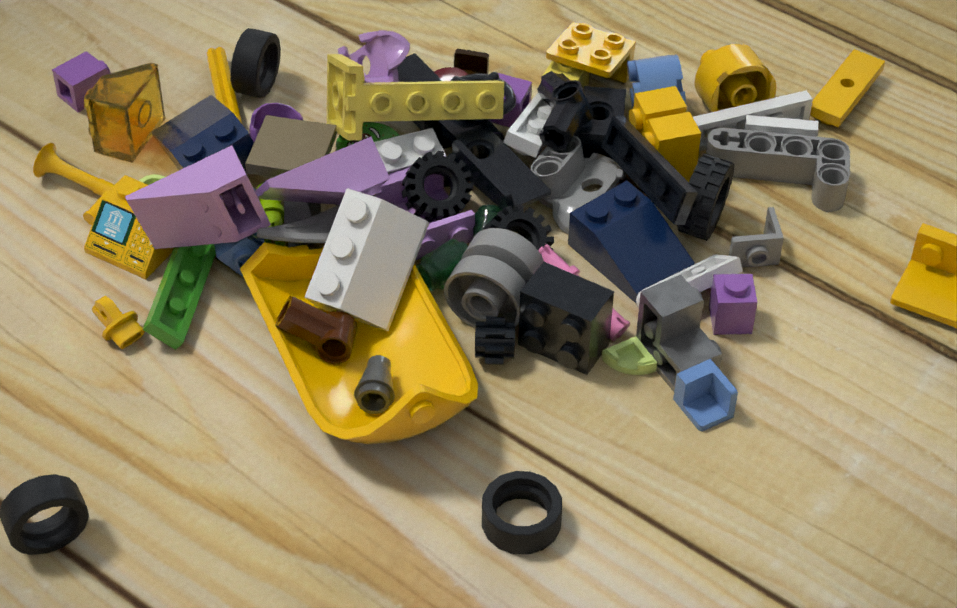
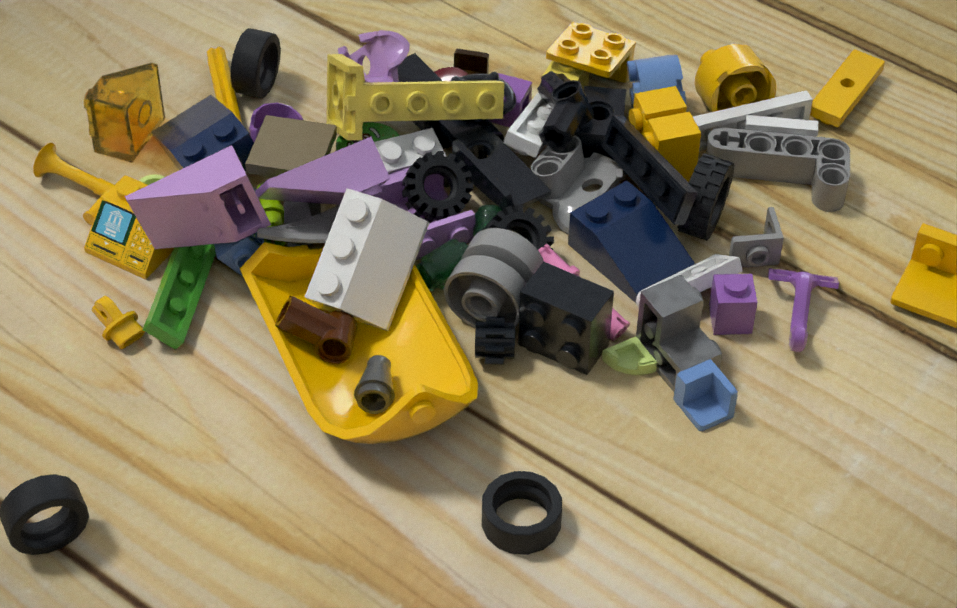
medium lavender brick [52,51,112,113] -> none
none -> medium lavender piece [768,268,839,352]

